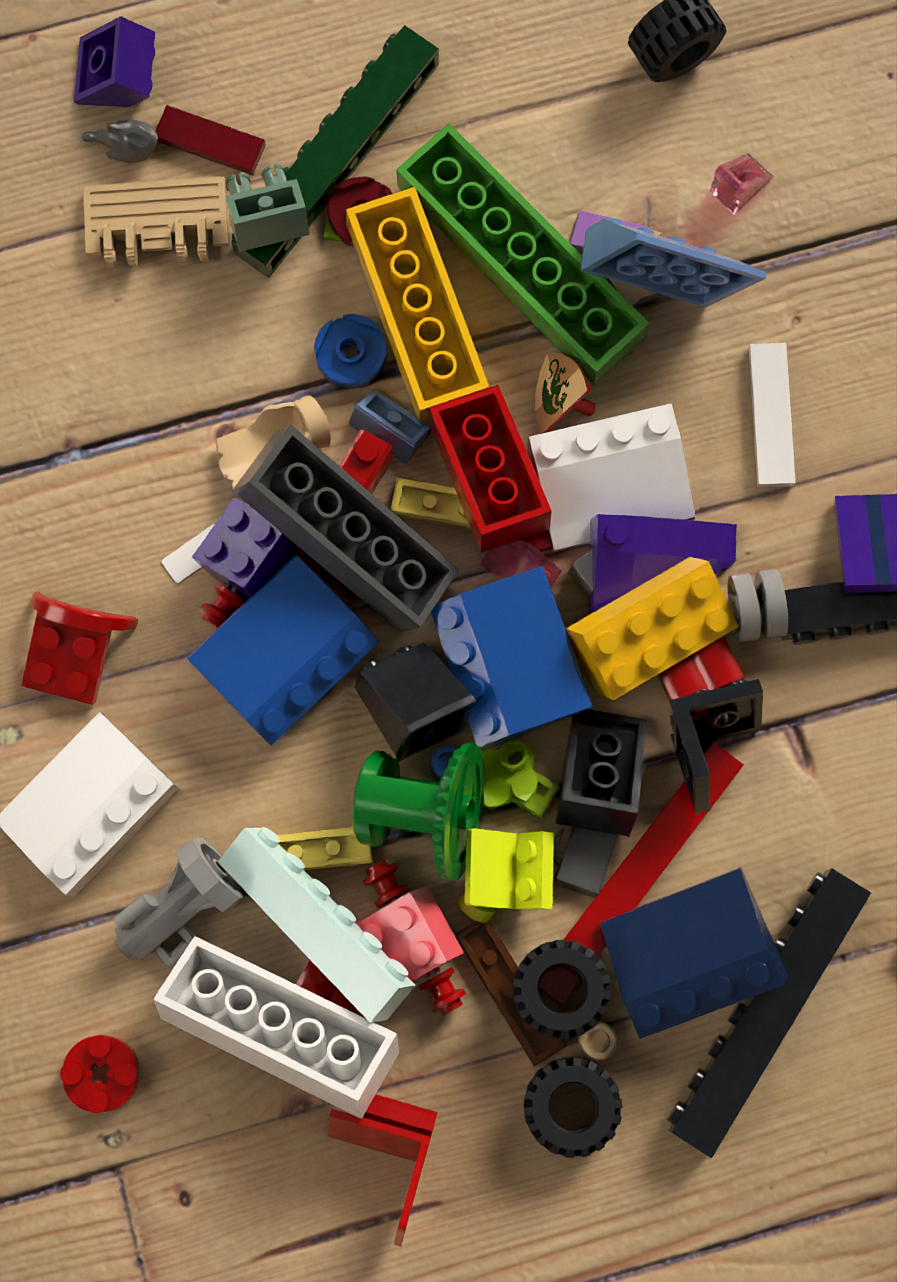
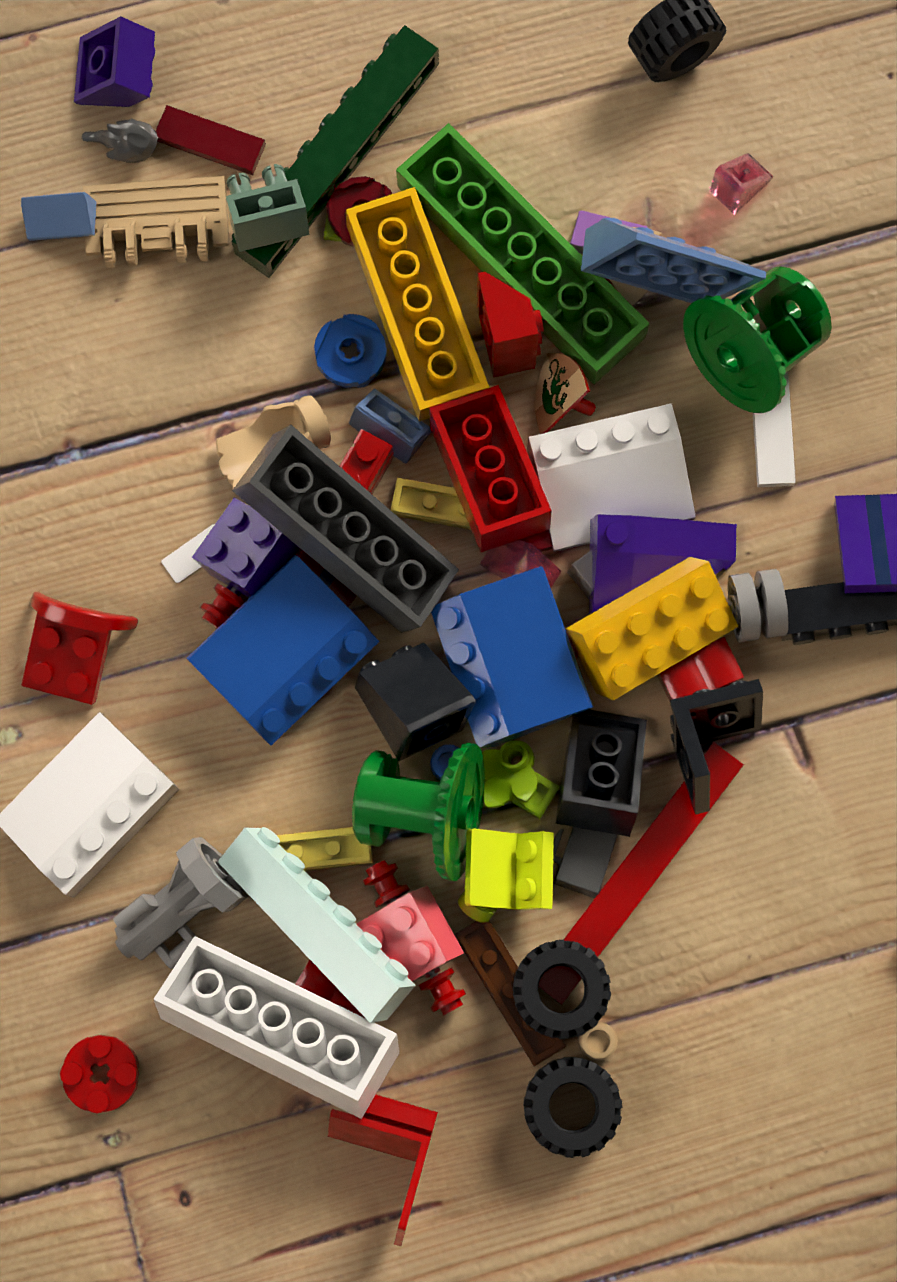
dark blue slope [600,867,788,1039] -> none
black brick [667,868,871,1158] -> none
none -> medium blue slope [21,192,97,241]
none -> red slope [477,271,544,378]
none -> green piece [683,266,832,413]

